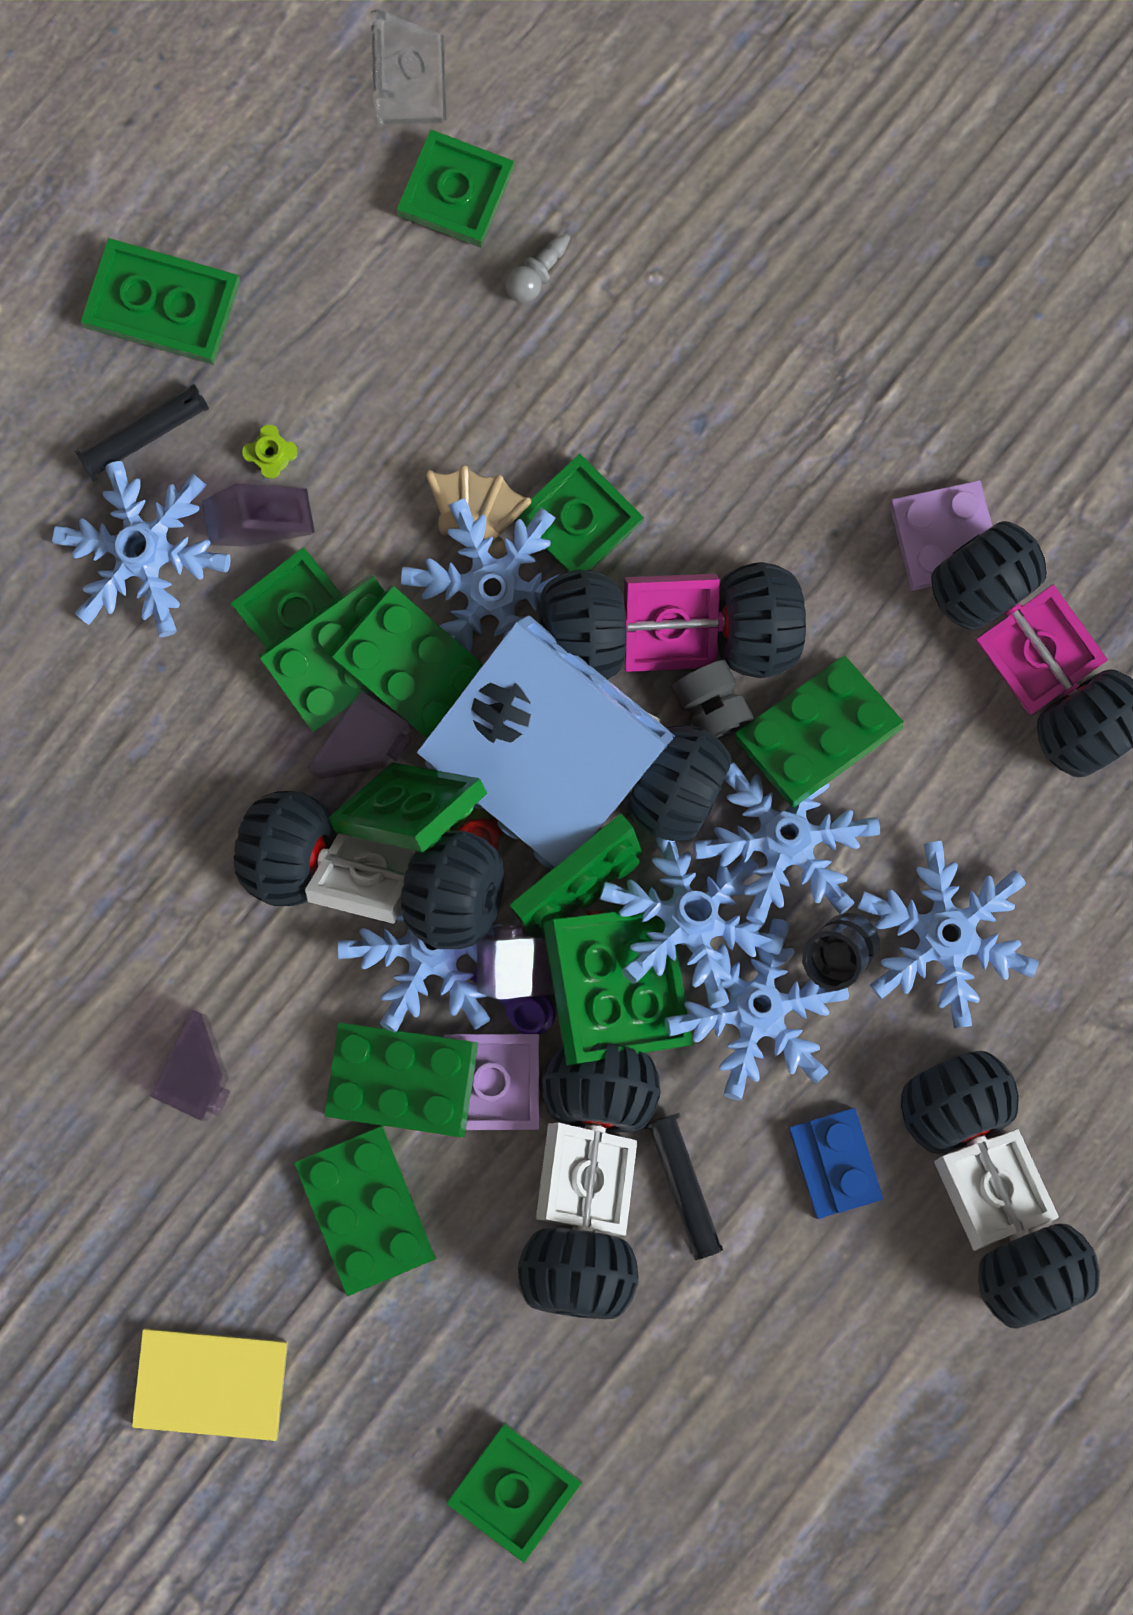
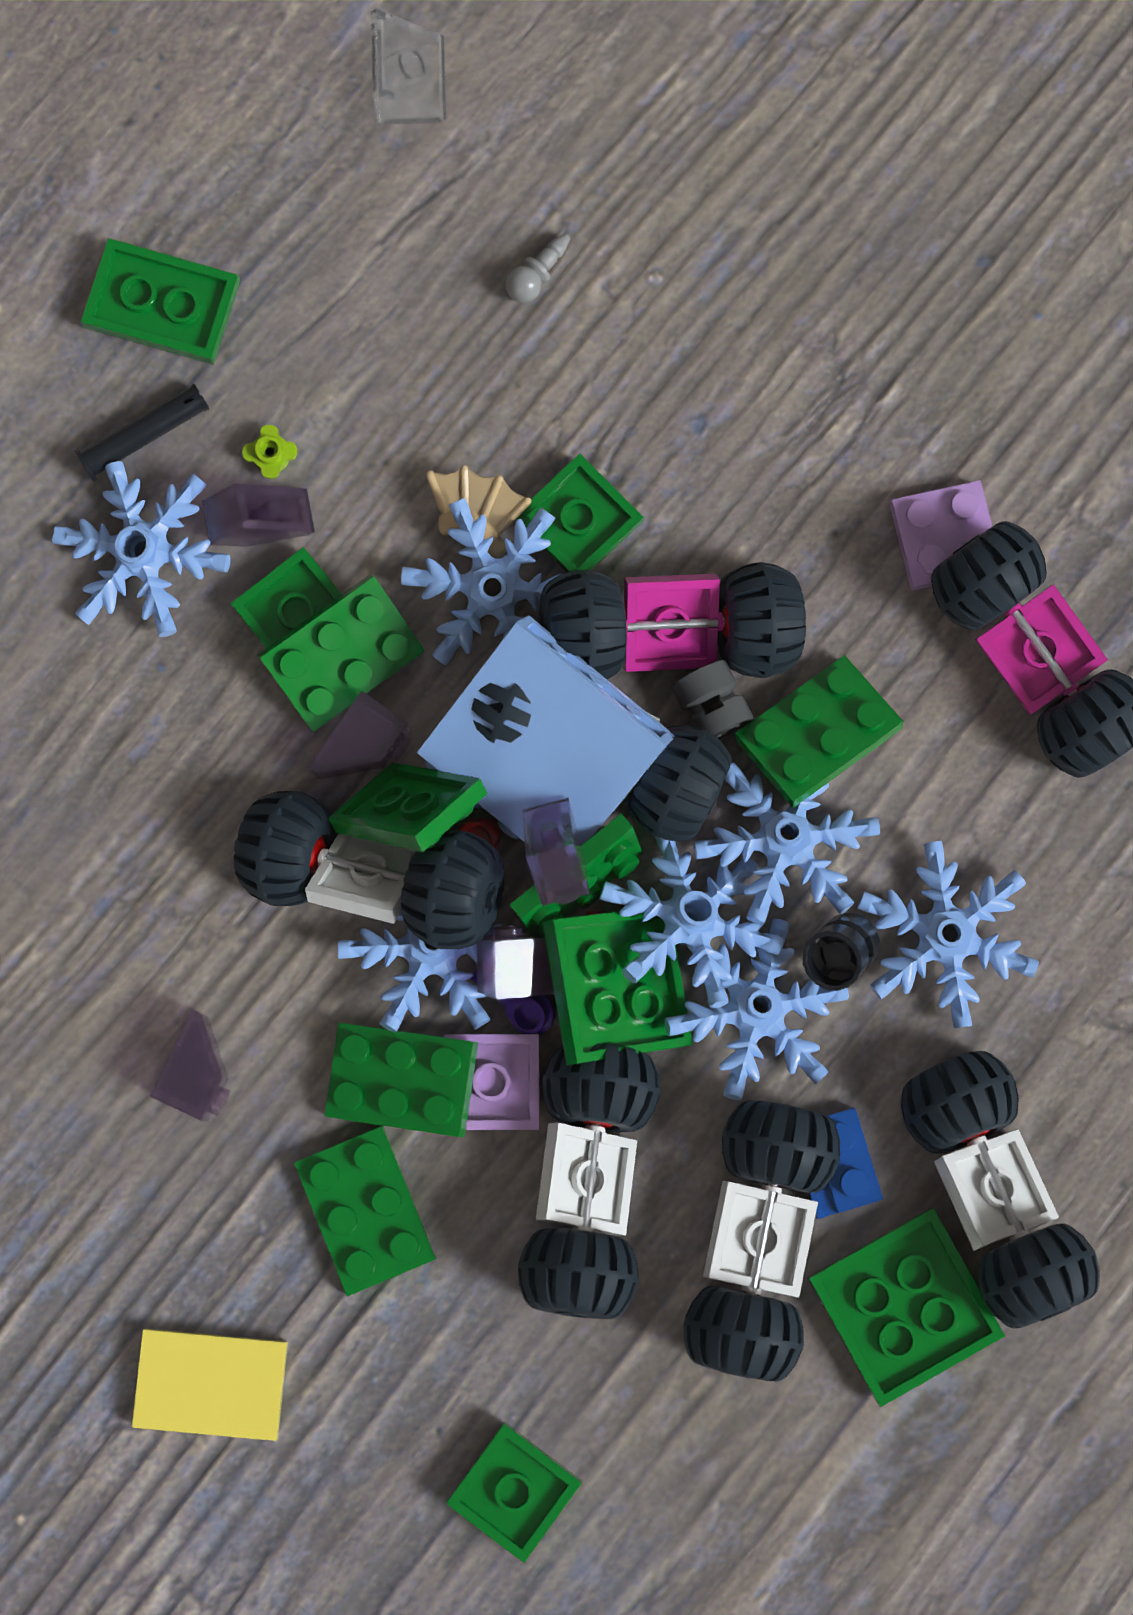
green plate [330,584,483,739] -> none
green plate [397,129,514,248] -> none
black pin [644,1113,724,1260] -> none
none -> clear purple slope [522,798,589,906]
none -> black plate [683,1100,840,1382]
none -> green plate [807,1208,1005,1407]

